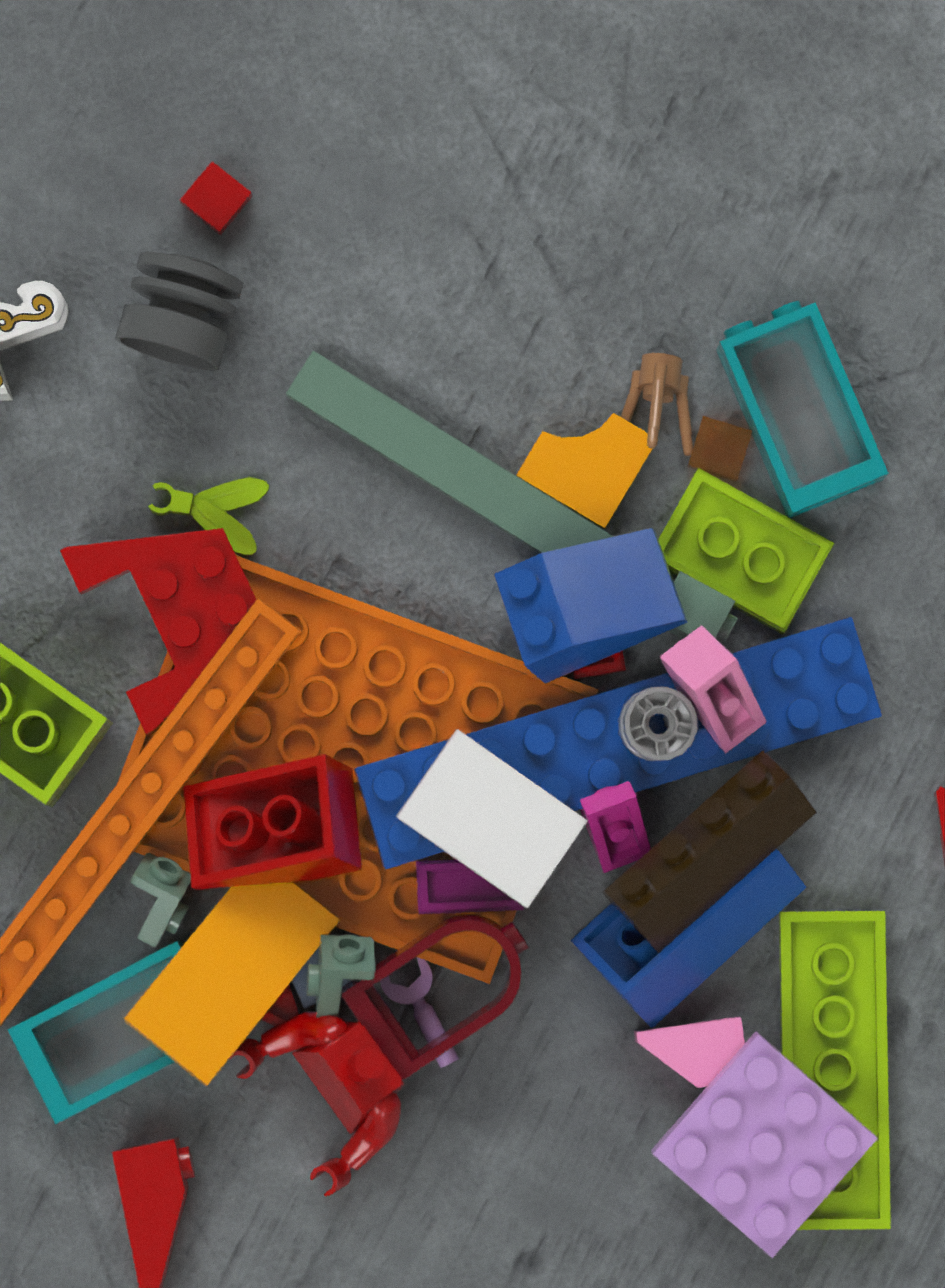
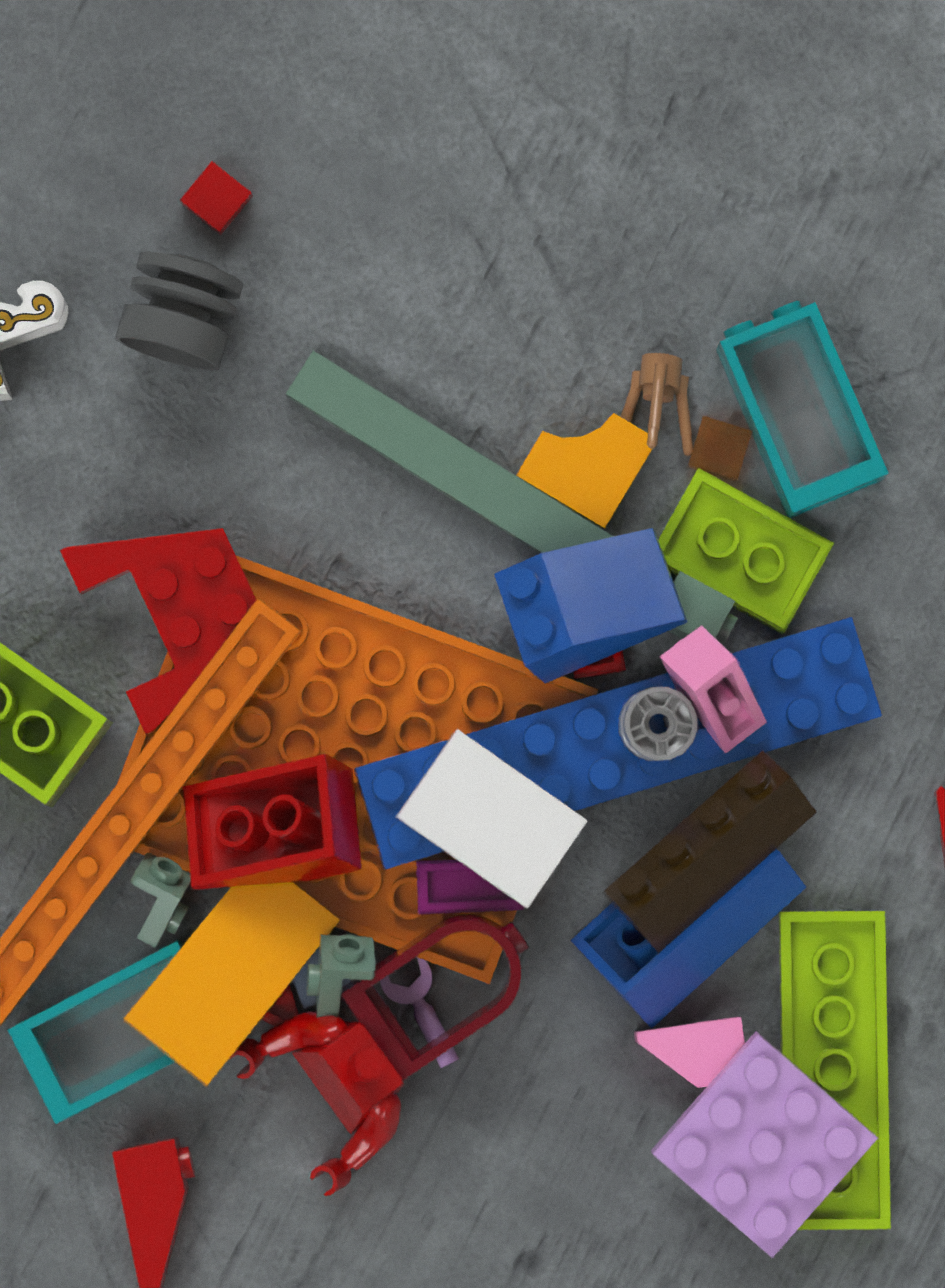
lime piece [148,477,269,555] -> none
dark pink slope [580,781,651,873] -> none

